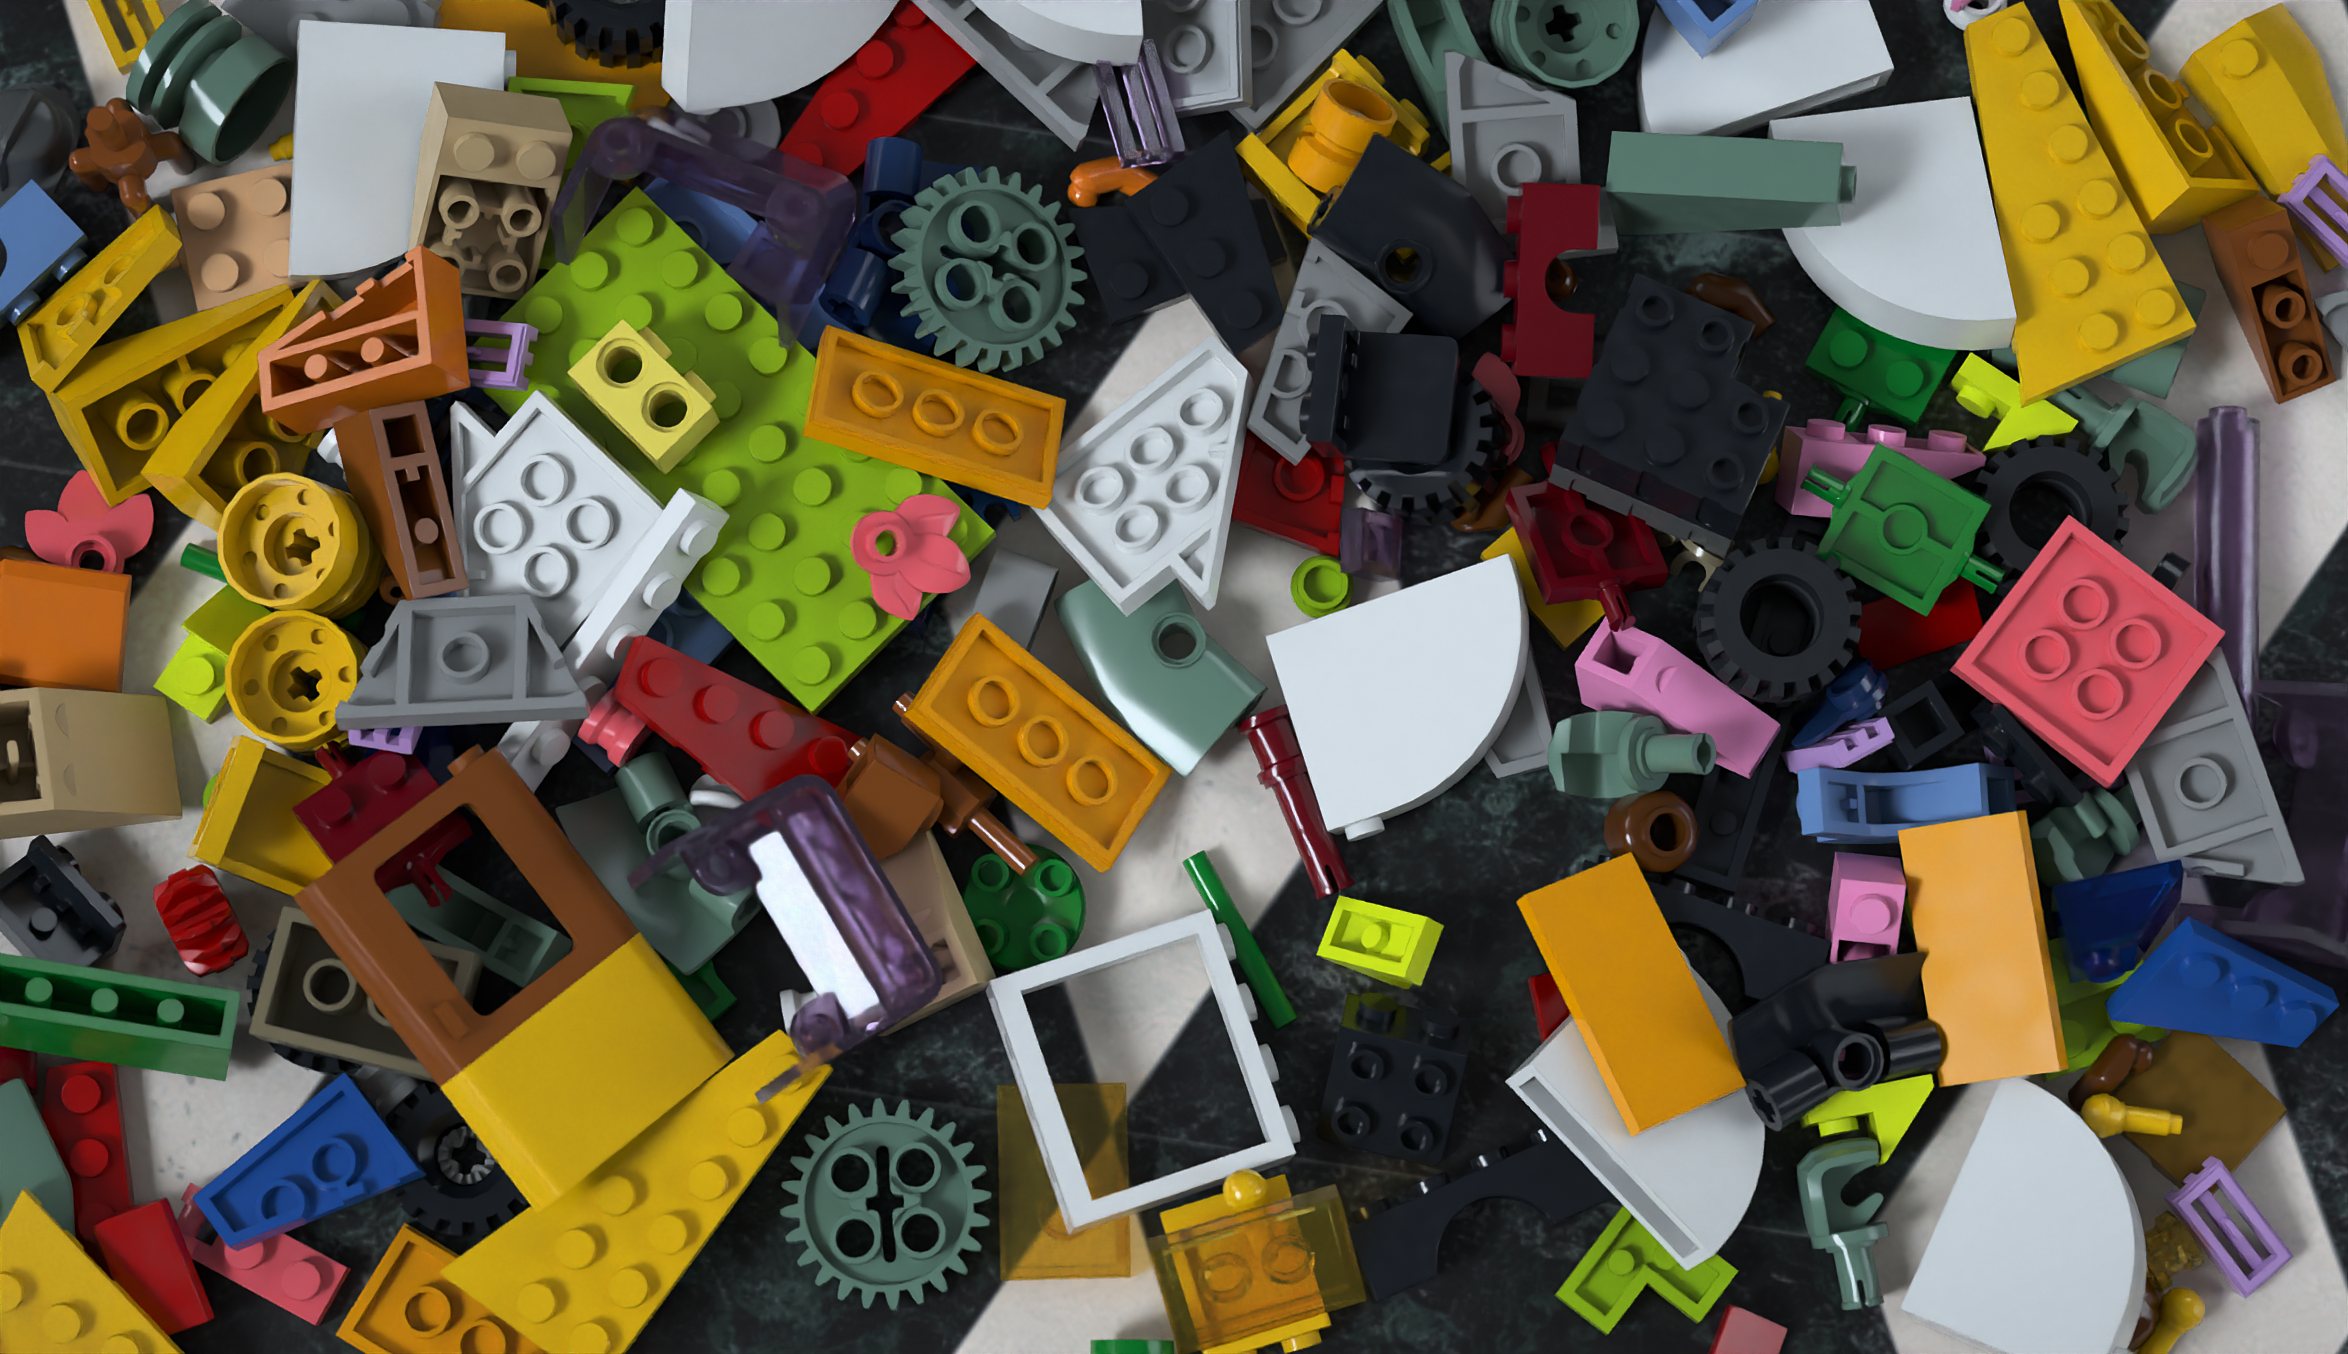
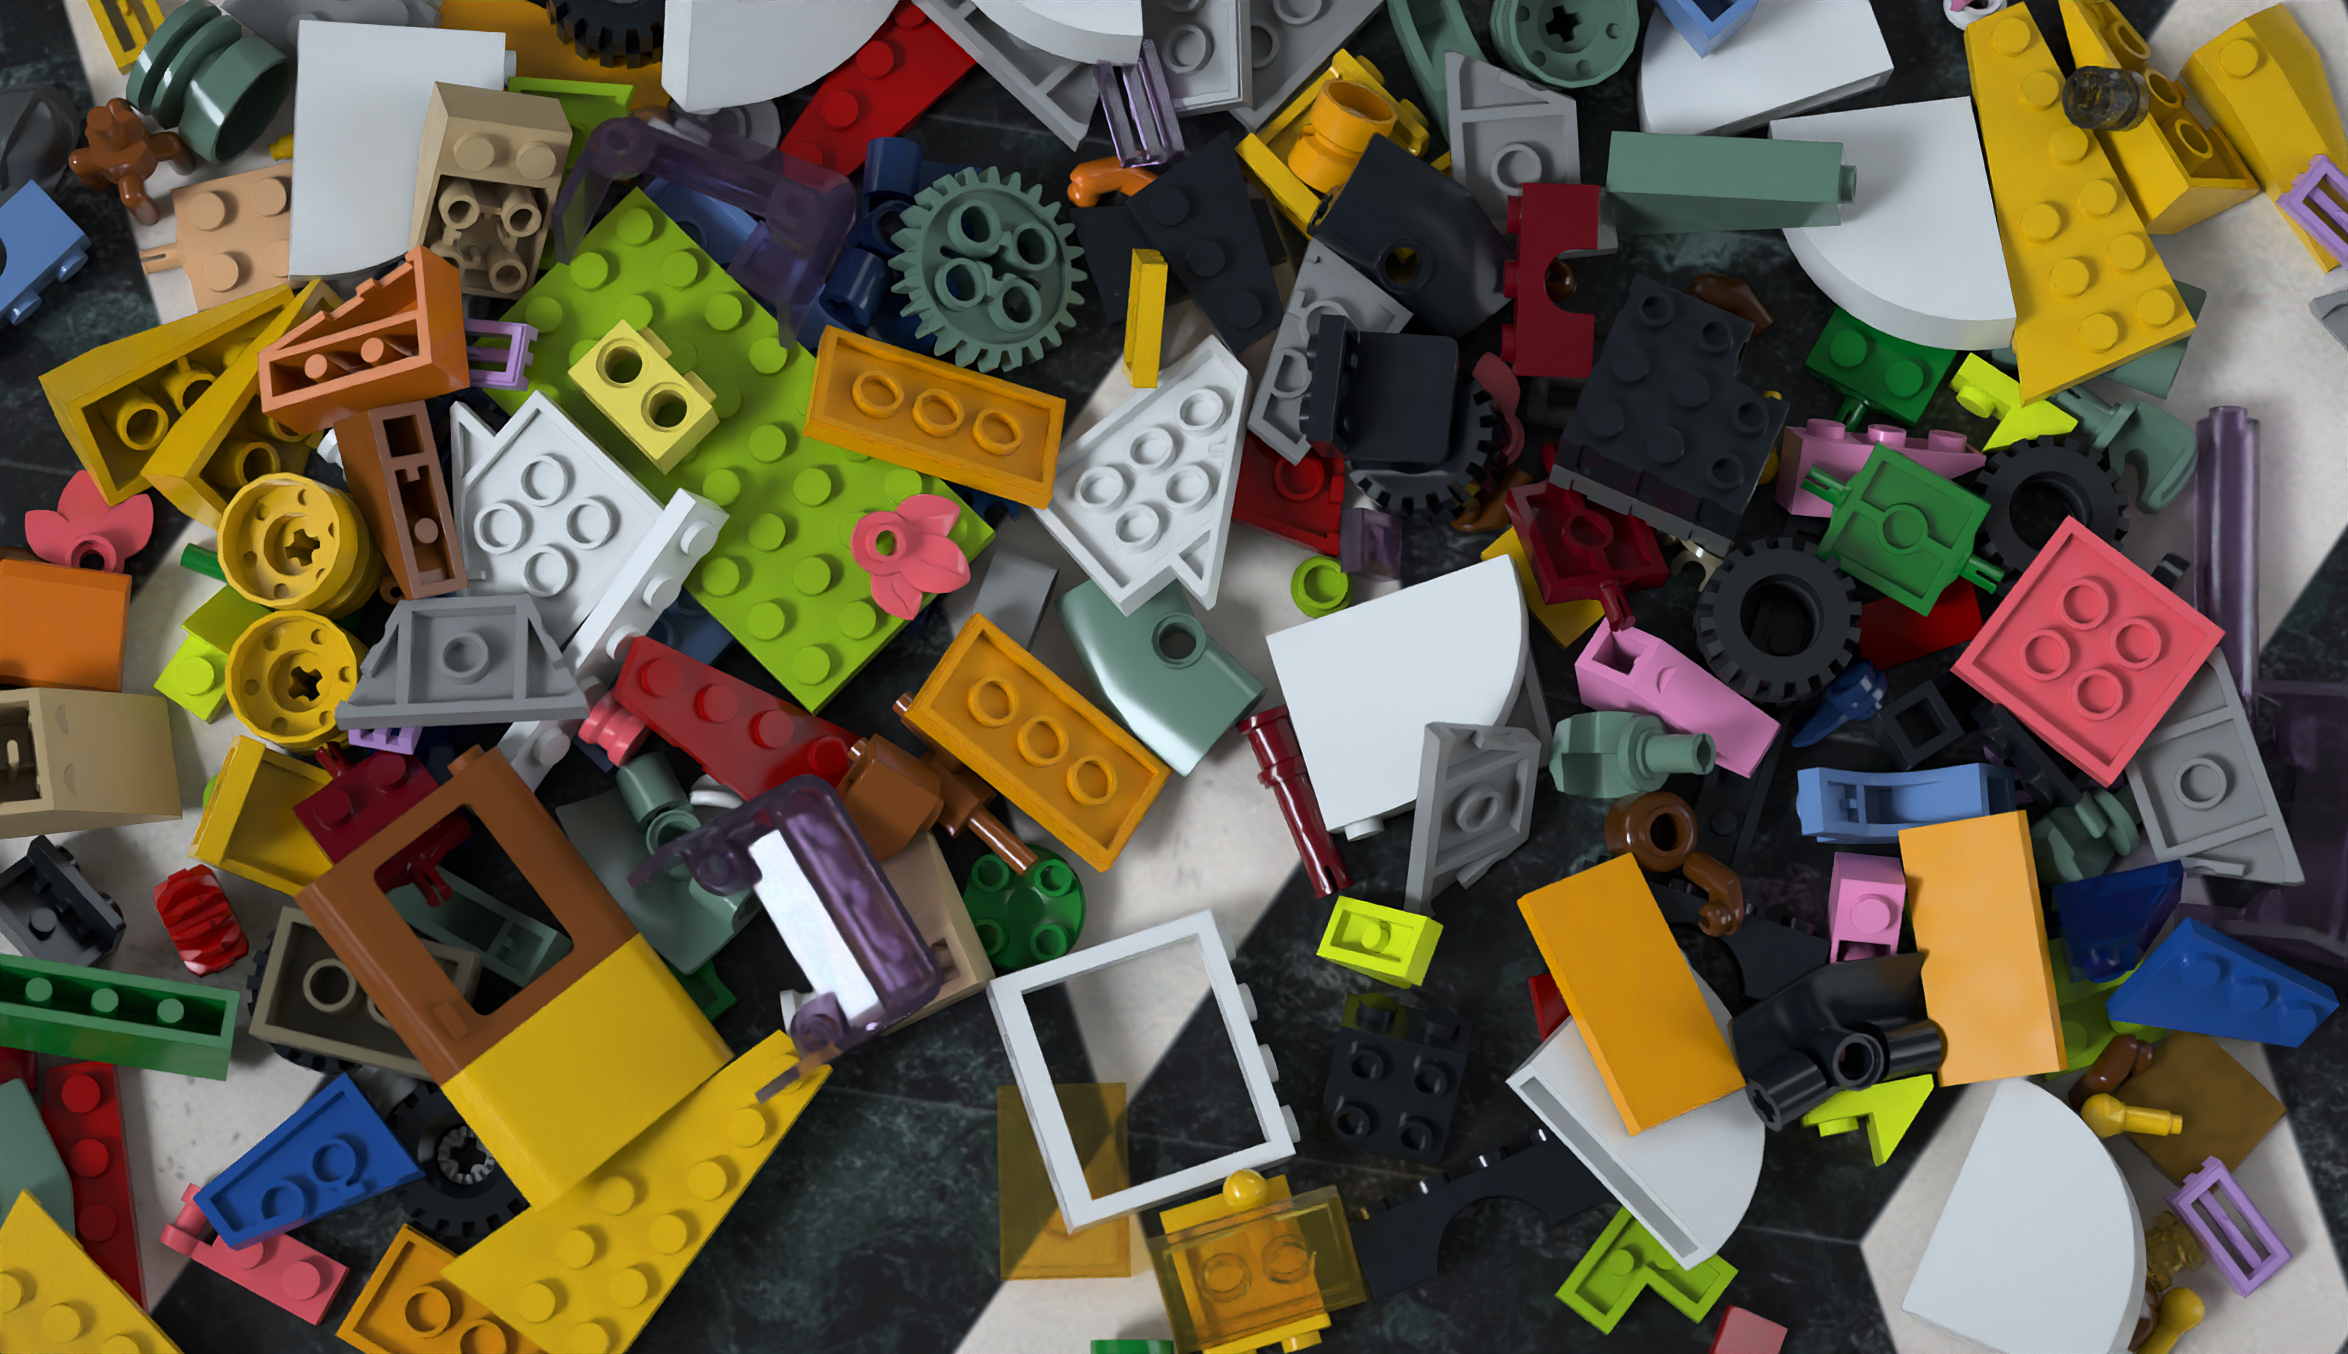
yellow wing [16,203,183,395] -> none
red slope [93,1197,215,1335] -> none
sand green gear [780,1098,992,1311] -> none
green bar [1182,850,1298,1030] -> none
lavender tile [1780,717,1895,774] -> none
sand green piece [1797,1137,1889,1310] -> none
dark orange slope [2200,194,2336,404] -> none
none -> yellow tile [1122,249,1168,389]
none -> light grey wing [1404,722,1541,918]
none -> reddish brown arm [1683,850,1745,937]
none -> clear smoke wheel [2062,66,2151,132]

